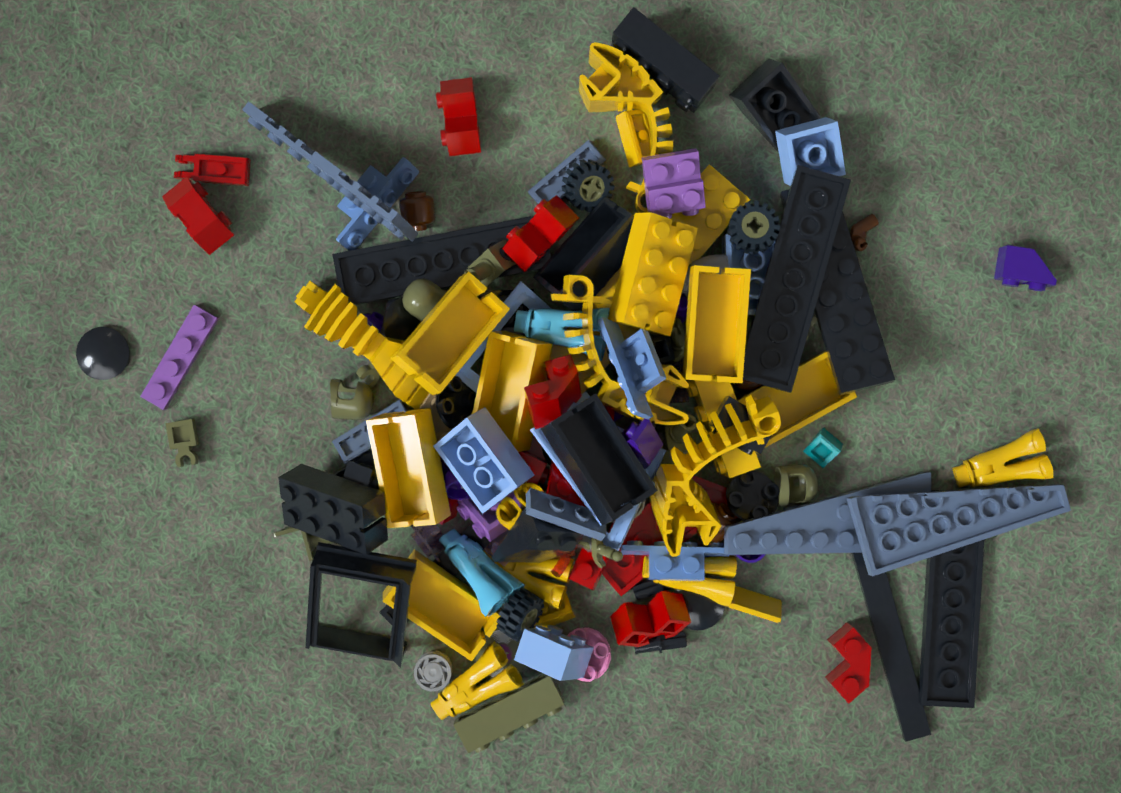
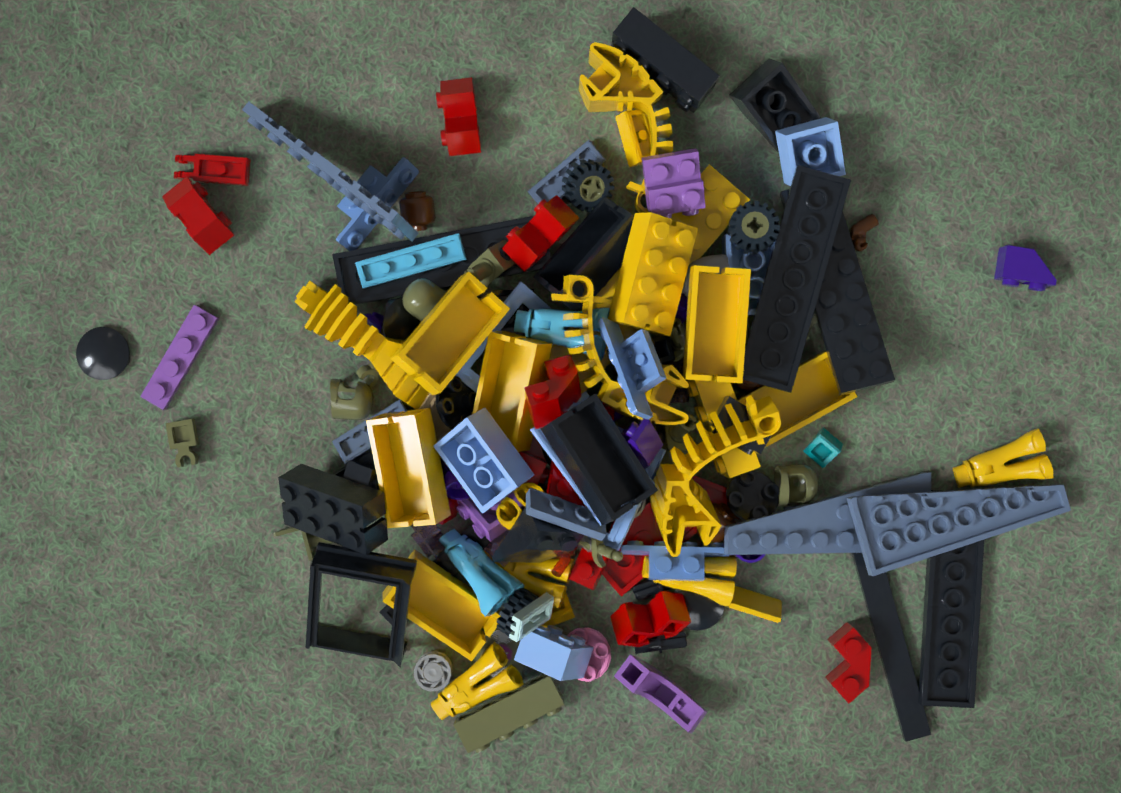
none -> medium azure tile [355,233,467,289]
none -> light aqua tile [509,592,554,642]
none -> medium lavender arch [614,654,708,733]

